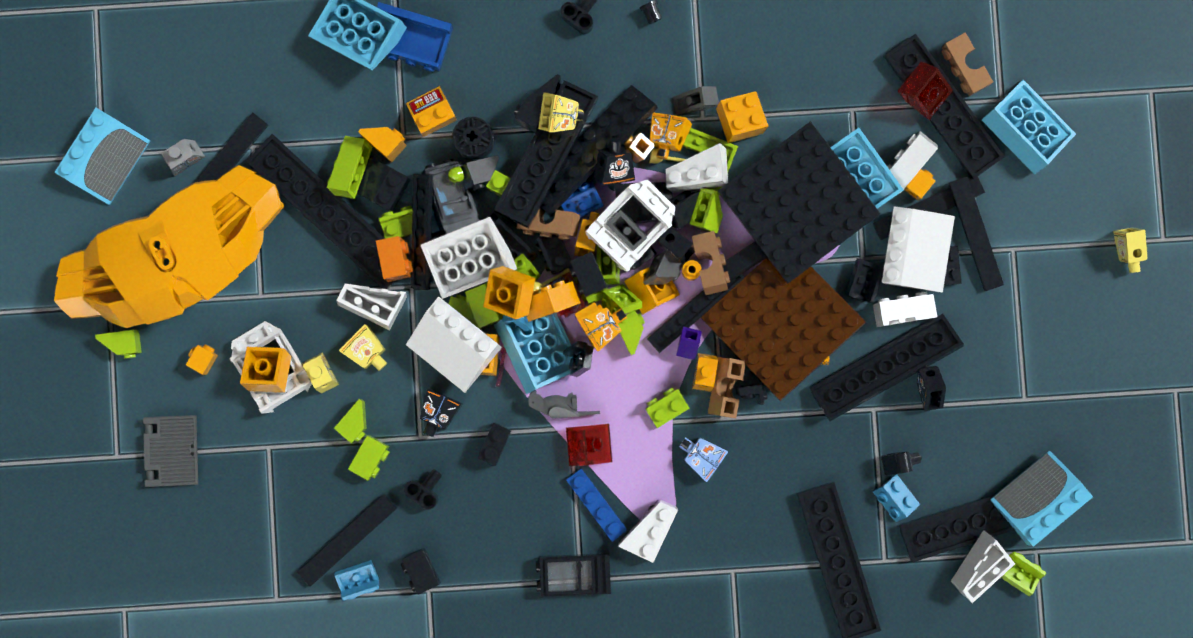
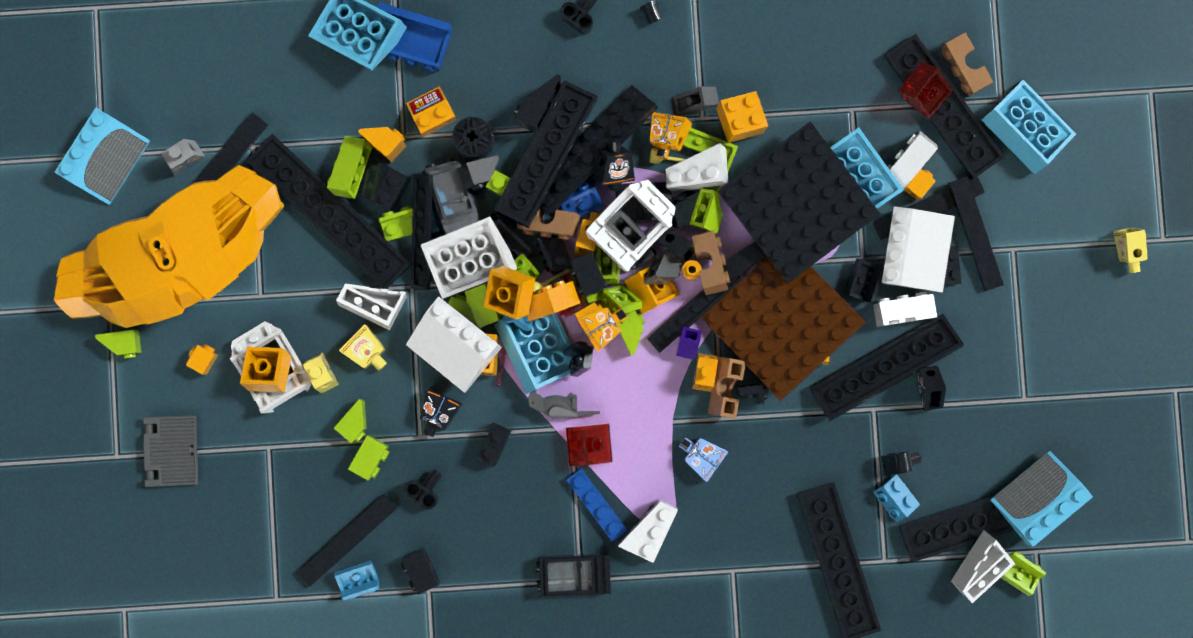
orange brick [376,236,413,282] -> none
lime hinge [448,166,464,183] -> none
light yellow torso [538,92,584,132] -> none
light orange brick [624,133,654,164] -> none
lime bracket [645,387,690,428] -> none

